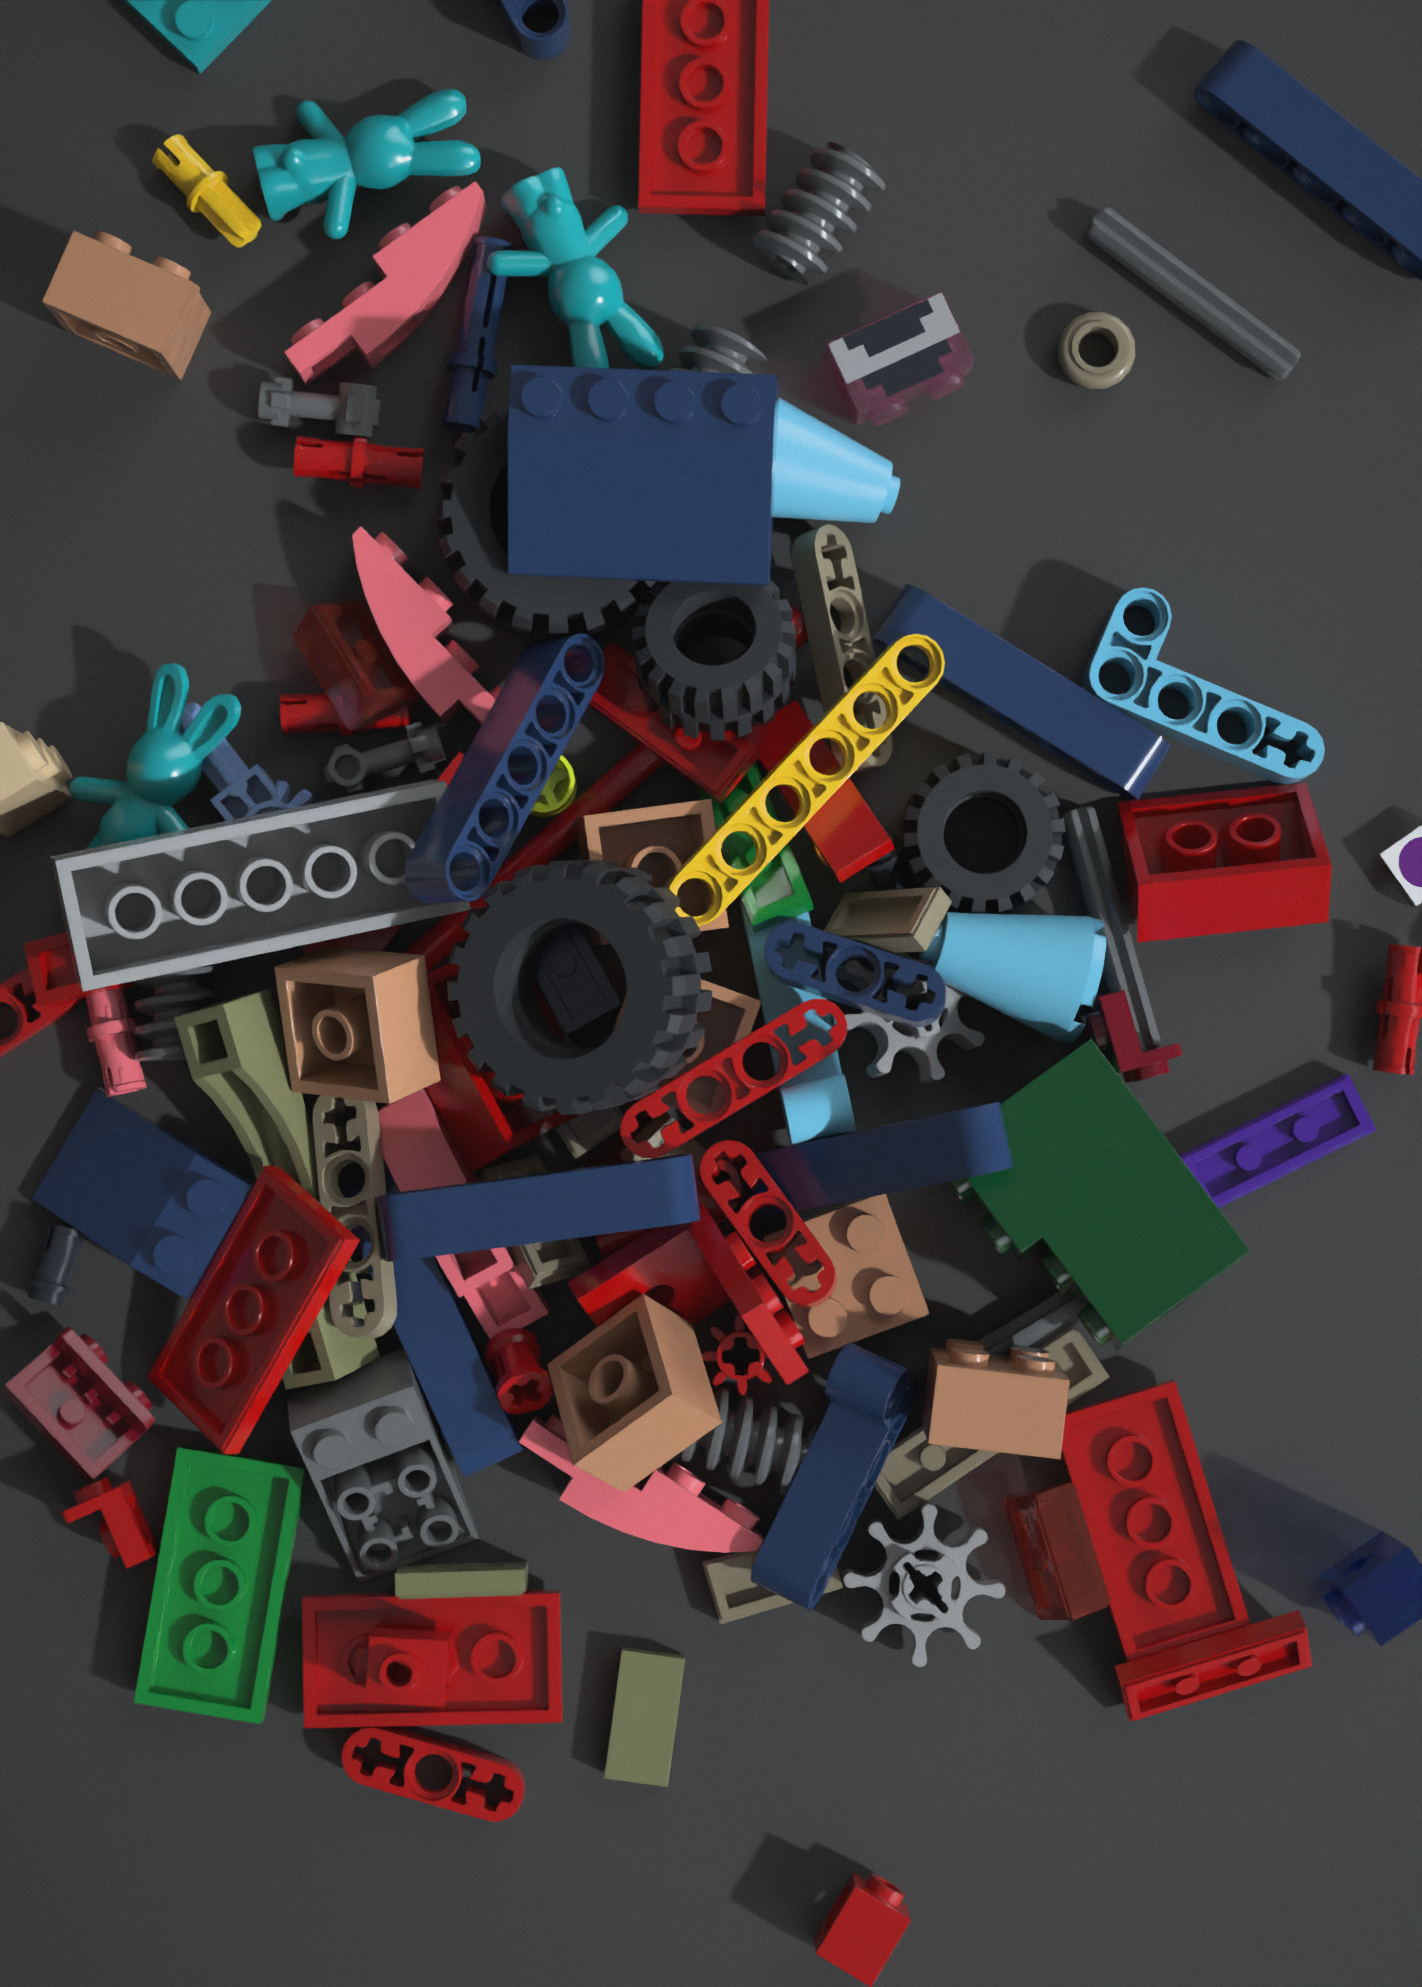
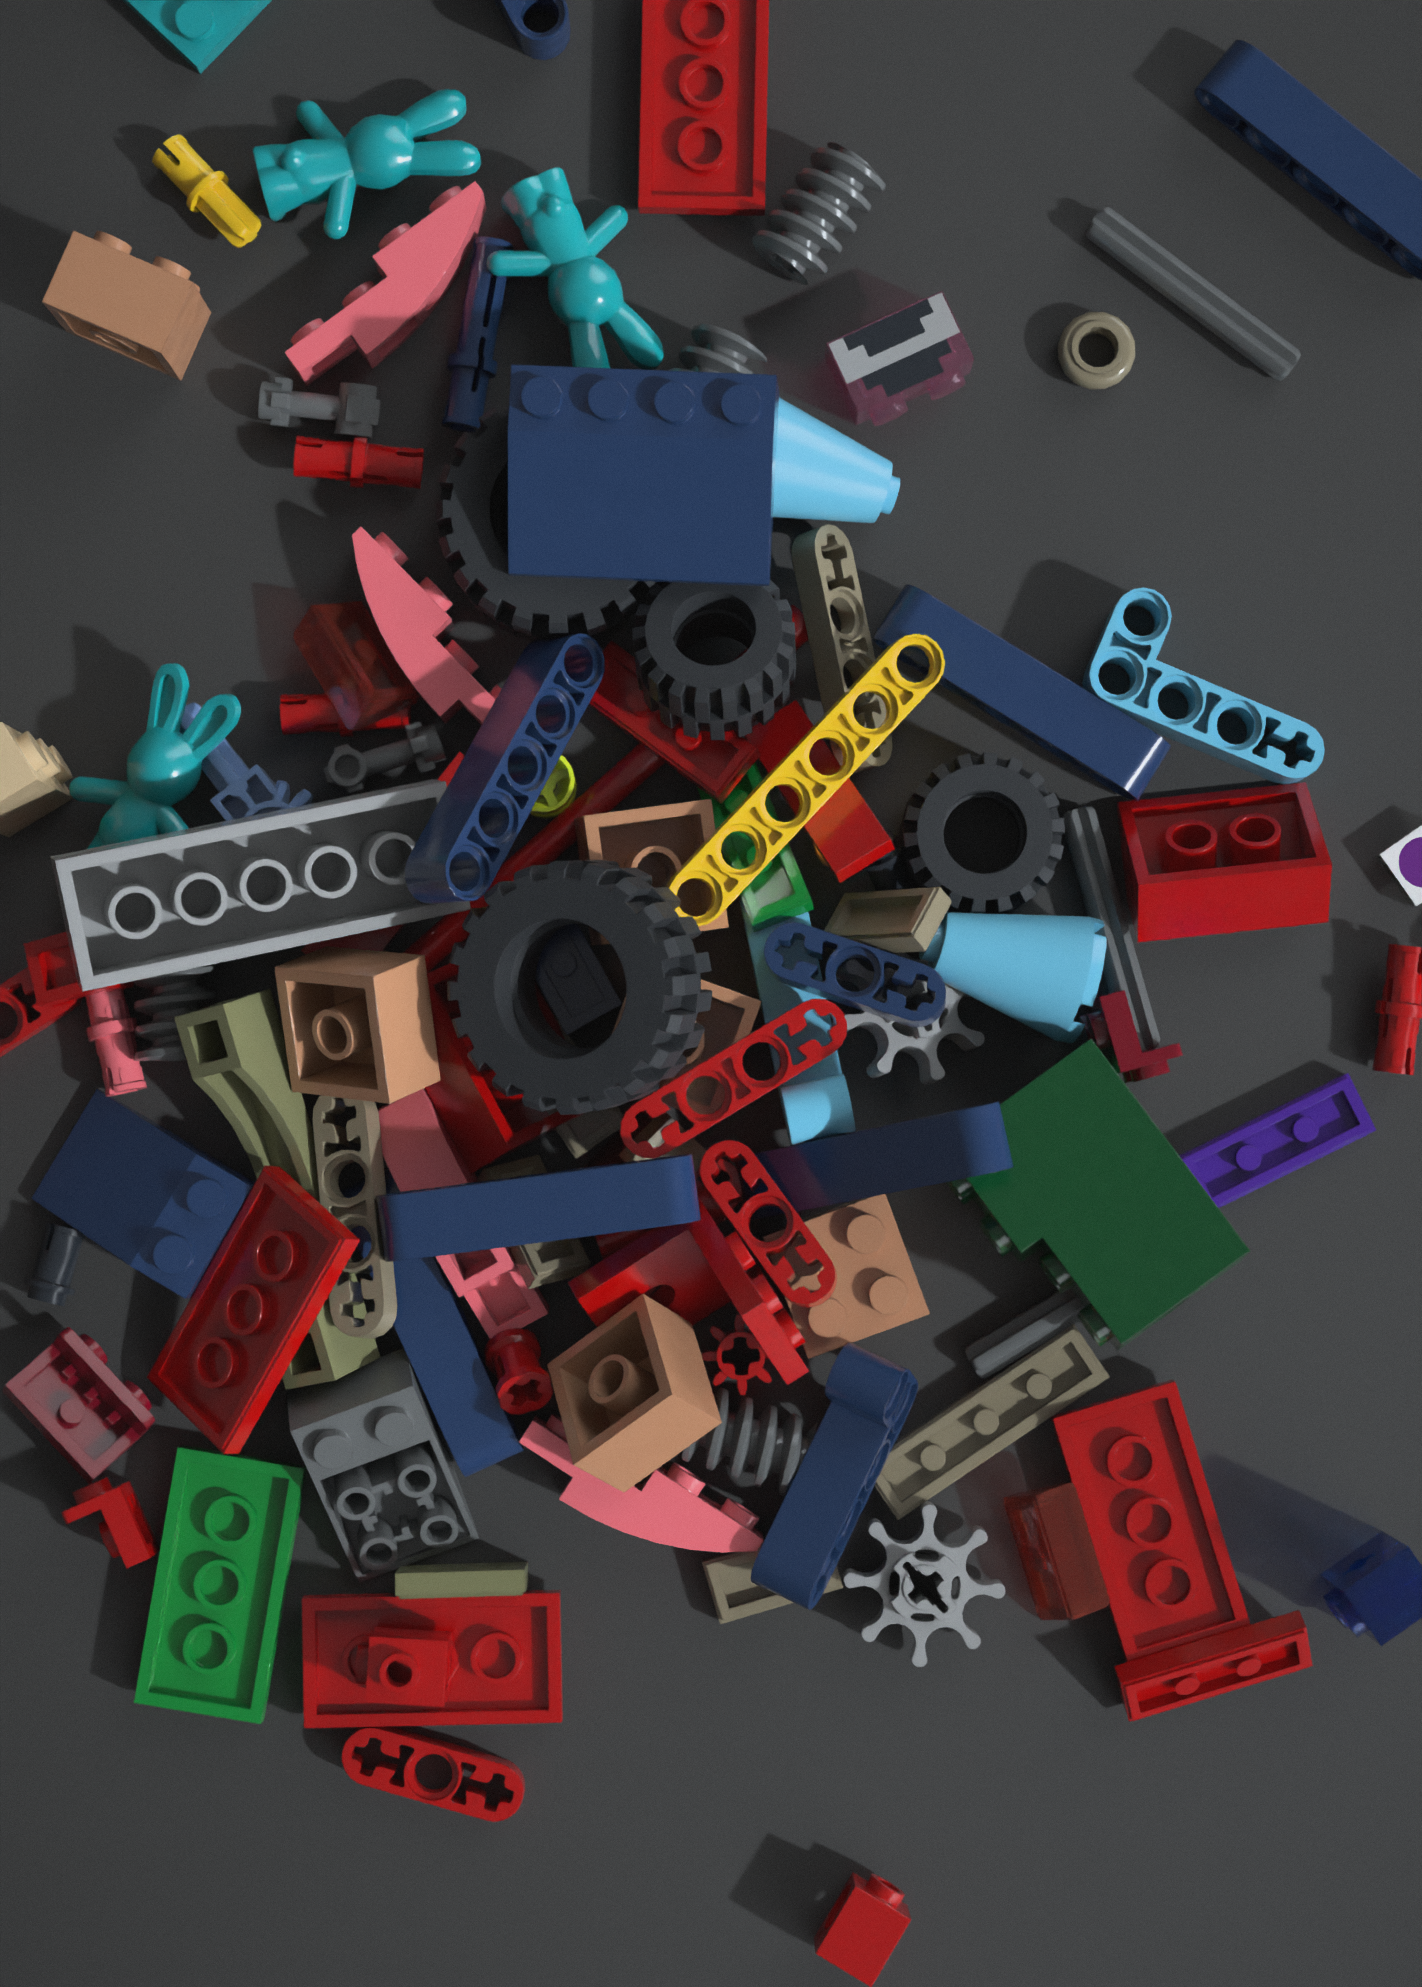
olive tile [604,1647,685,1787] -> none
nougat brick [921,1339,1070,1459] -> none

